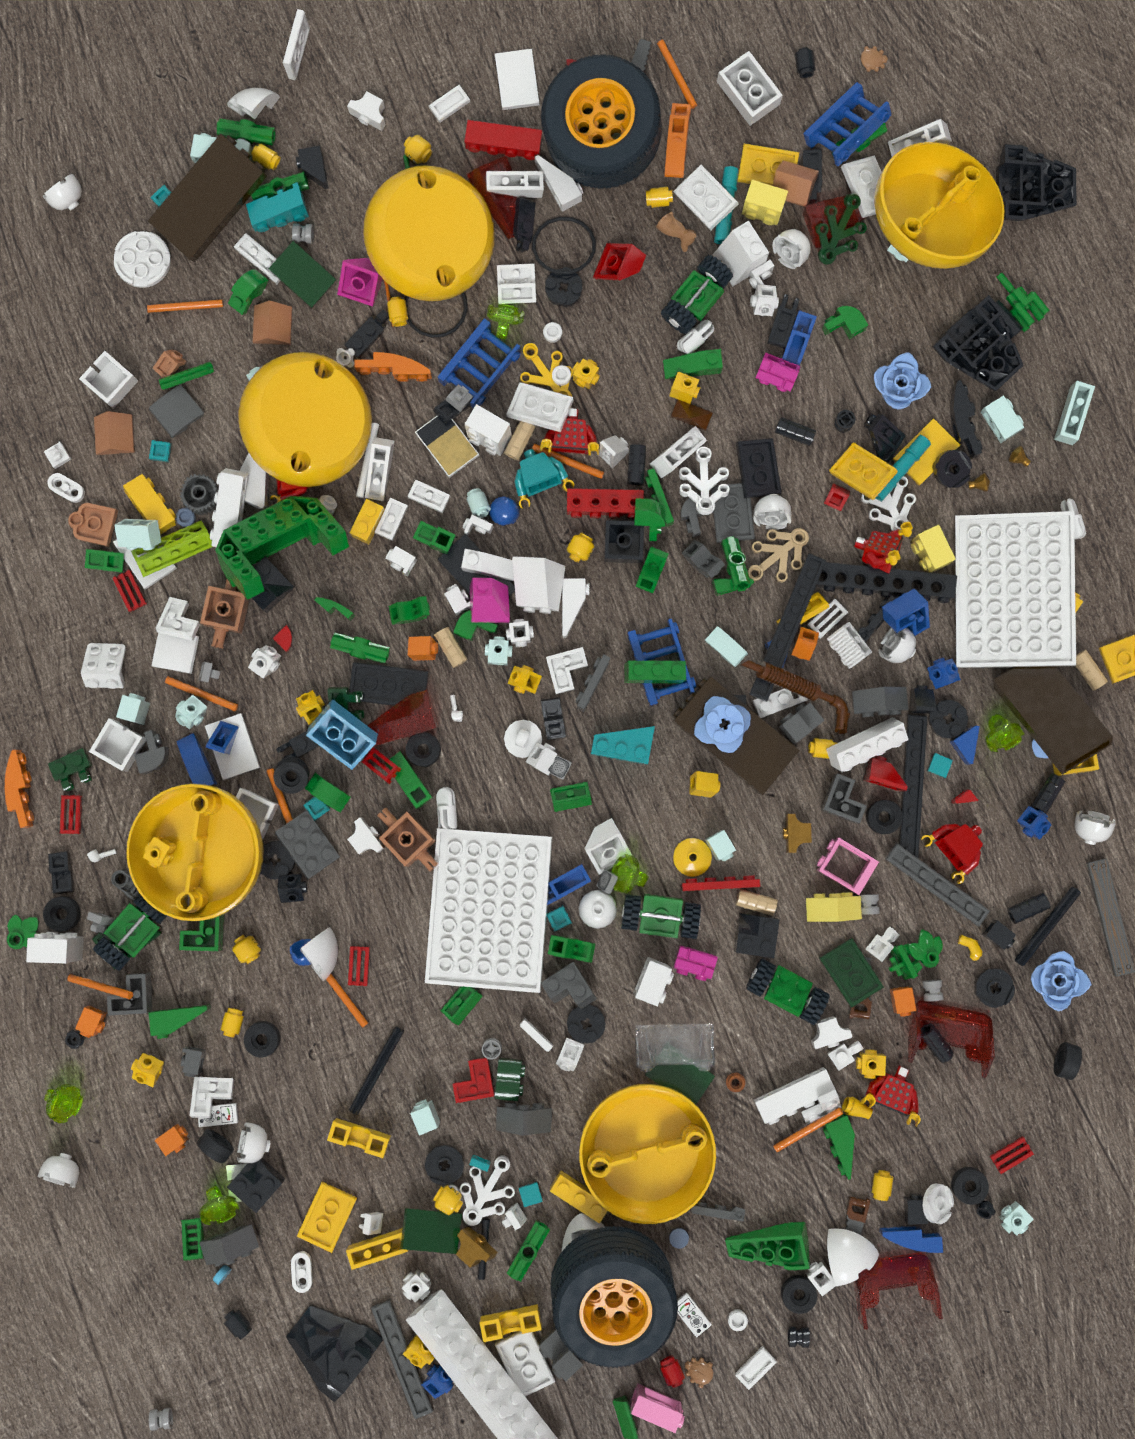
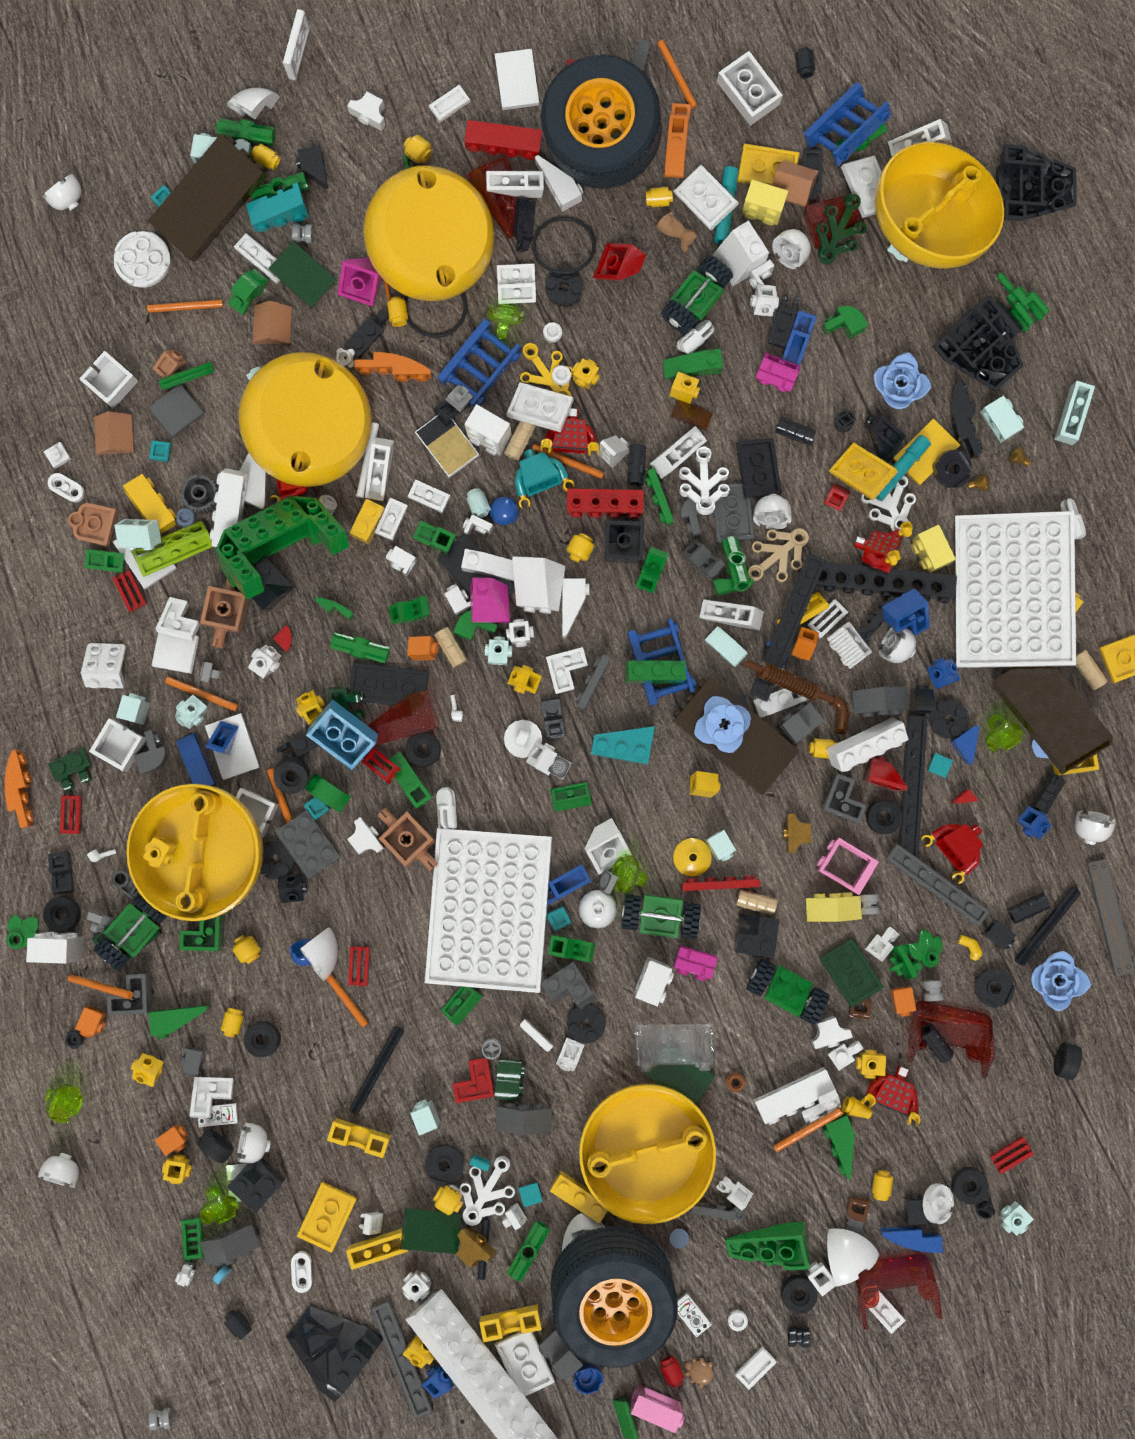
green brick [634,498,666,542] -> none
medium nougat piece [861,46,888,72] -> none
none -> yellow brick [162,1154,192,1184]
none -> white plate [175,1261,196,1287]
none -> blue hair [573,1363,604,1394]
none -> white slope [699,599,764,630]
none -> white plate [716,1177,753,1210]
none -> white plate [863,1289,906,1334]

